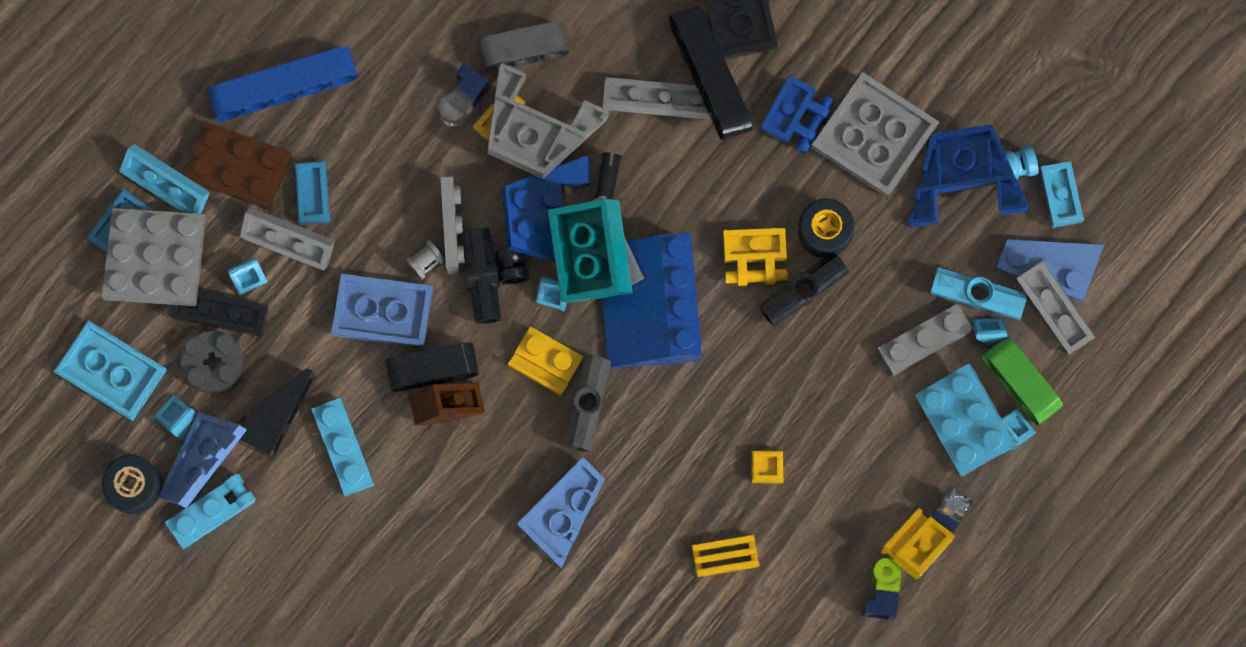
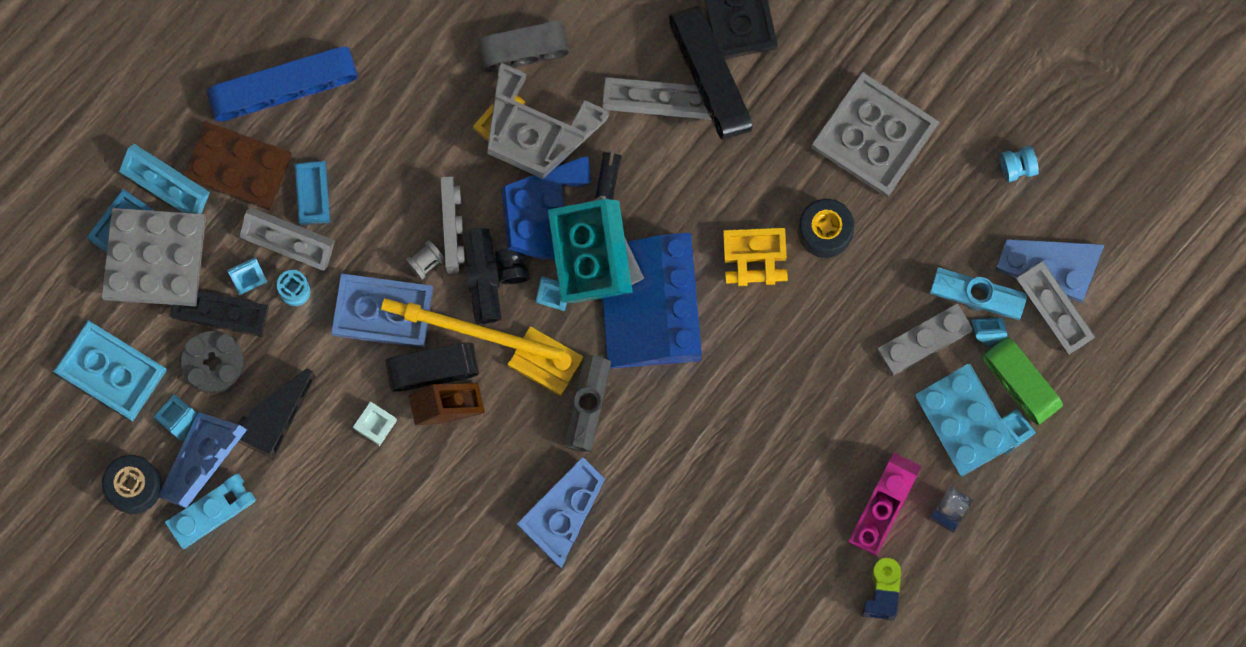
medium azure plate [311,398,374,497] -> none
leg [439,63,489,126] -> none
yellow tile [692,535,760,578] -> none
yellow tile [751,451,783,483] -> none
black piece [758,252,849,328] -> none
blue plate [760,76,834,154] -> none
yellow plate [881,508,955,580] -> none
blue wing [909,124,1029,228] -> none
medium azure plate [1039,161,1084,228] -> none
none -> medium azure wheel [277,270,310,306]
none -> light aqua plate [353,401,397,446]
none -> yellow bar [381,298,564,362]
none -> dark pink slope [848,452,922,556]

